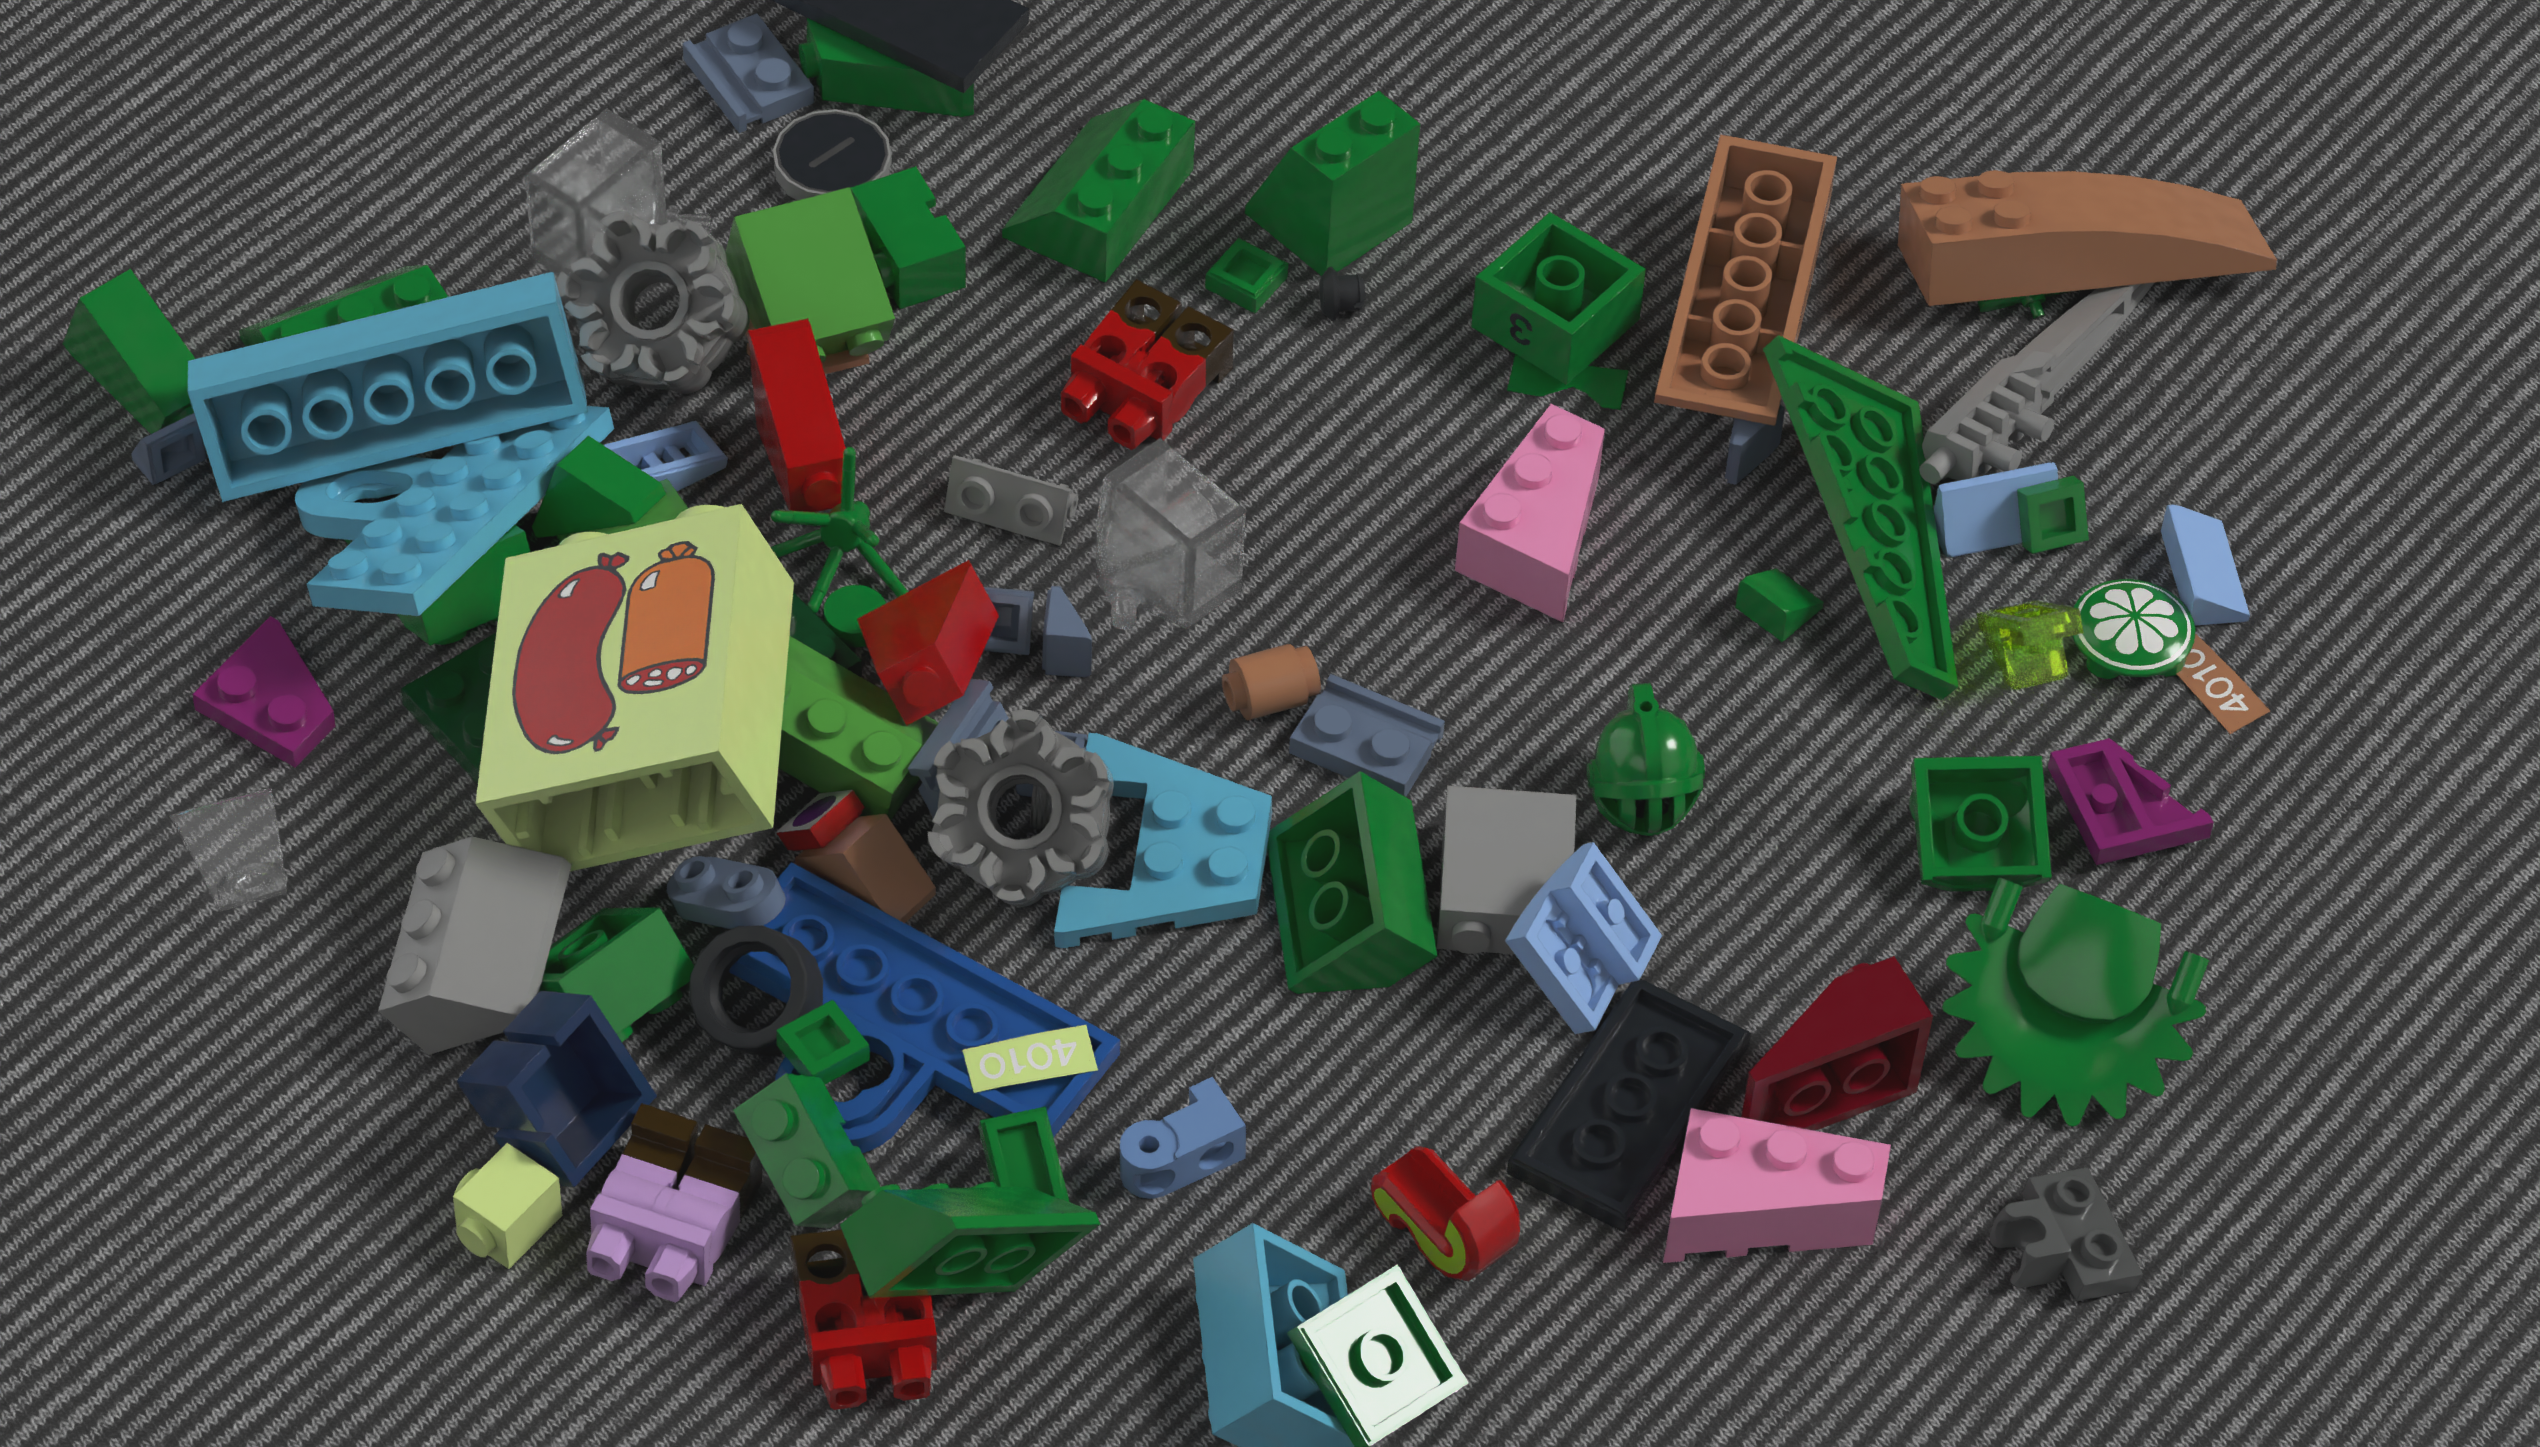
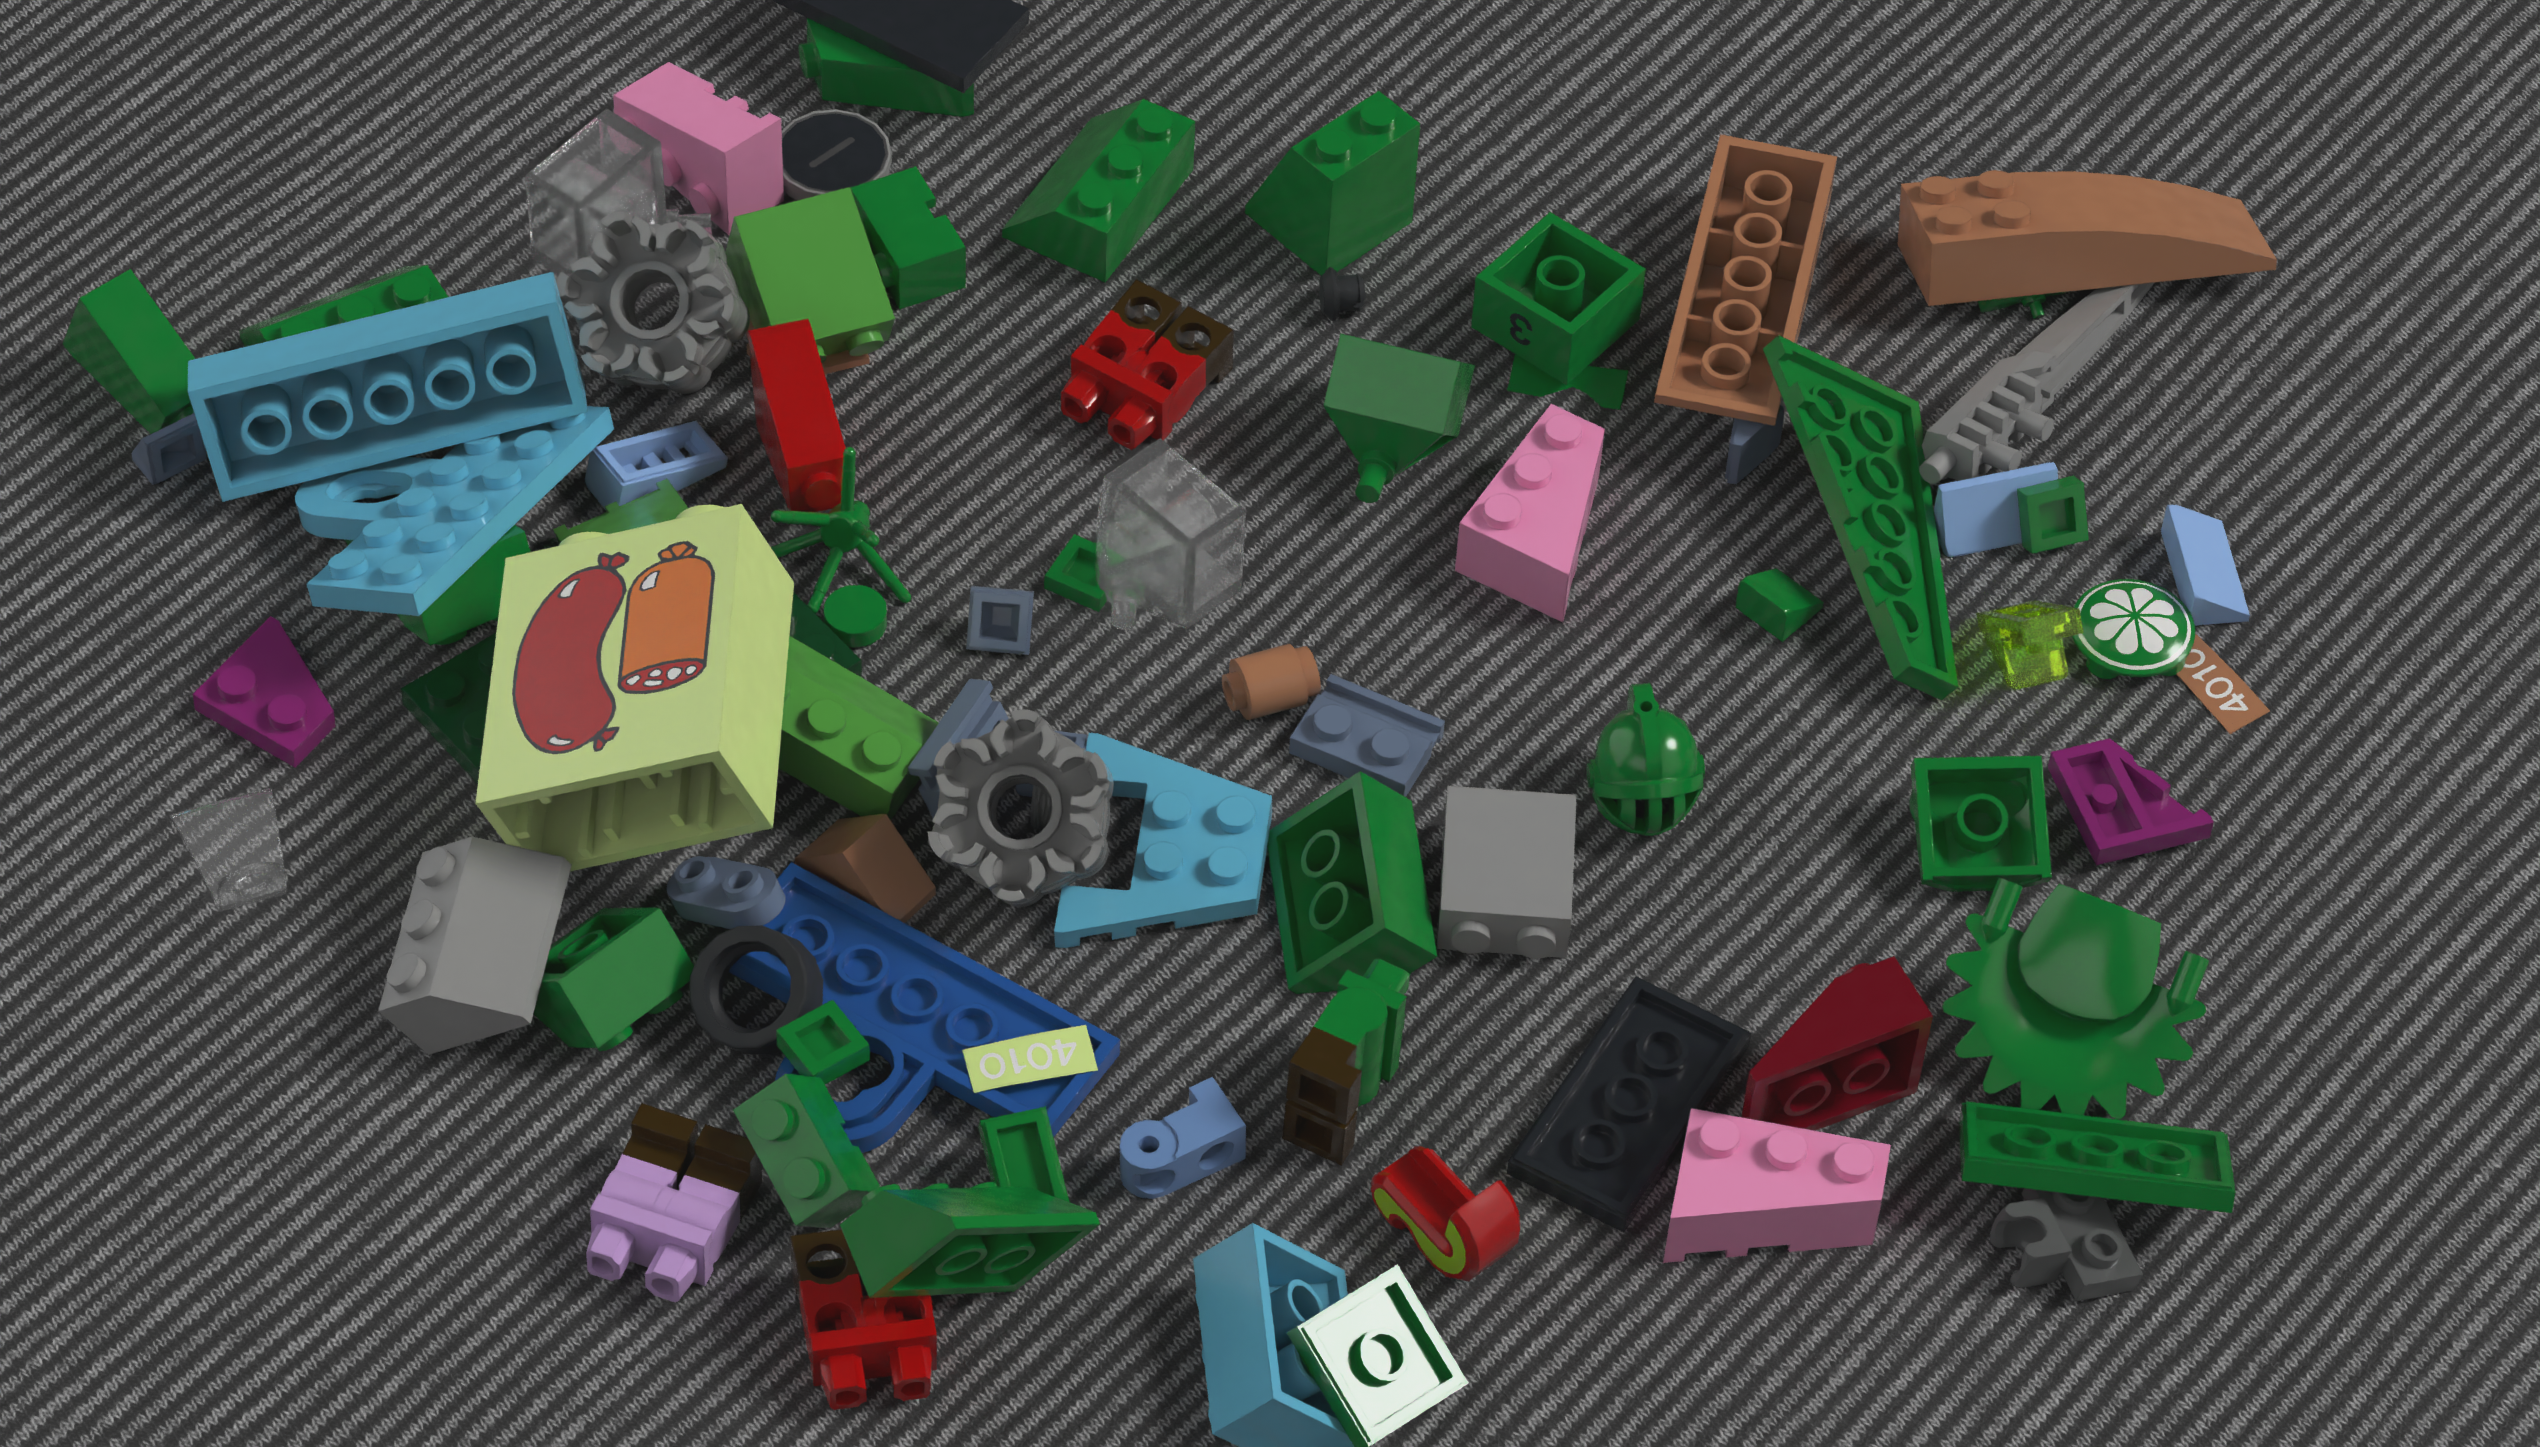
yellowish green brick [453,1143,562,1269] -> none
dark blue piece [456,991,657,1187] -> none
green slope [532,436,666,538] -> none
sand blue plate [682,14,814,133] -> none
red tile [776,790,865,851] -> none
red slope [857,560,999,726] -> none
light grey hinge [944,455,1078,546] -> none
sand blue slope [1042,586,1092,677] -> none
green tile [1205,238,1289,314] -> none
light blue slope [1505,842,1662,1034] -> none
none -> bright pink wedge [613,62,784,235]
none -> green tile [1044,534,1129,612]
none -> hips [1282,959,1410,1166]
none -> green piece [1323,333,1475,503]
none -> green tile [1959,1101,2236,1213]

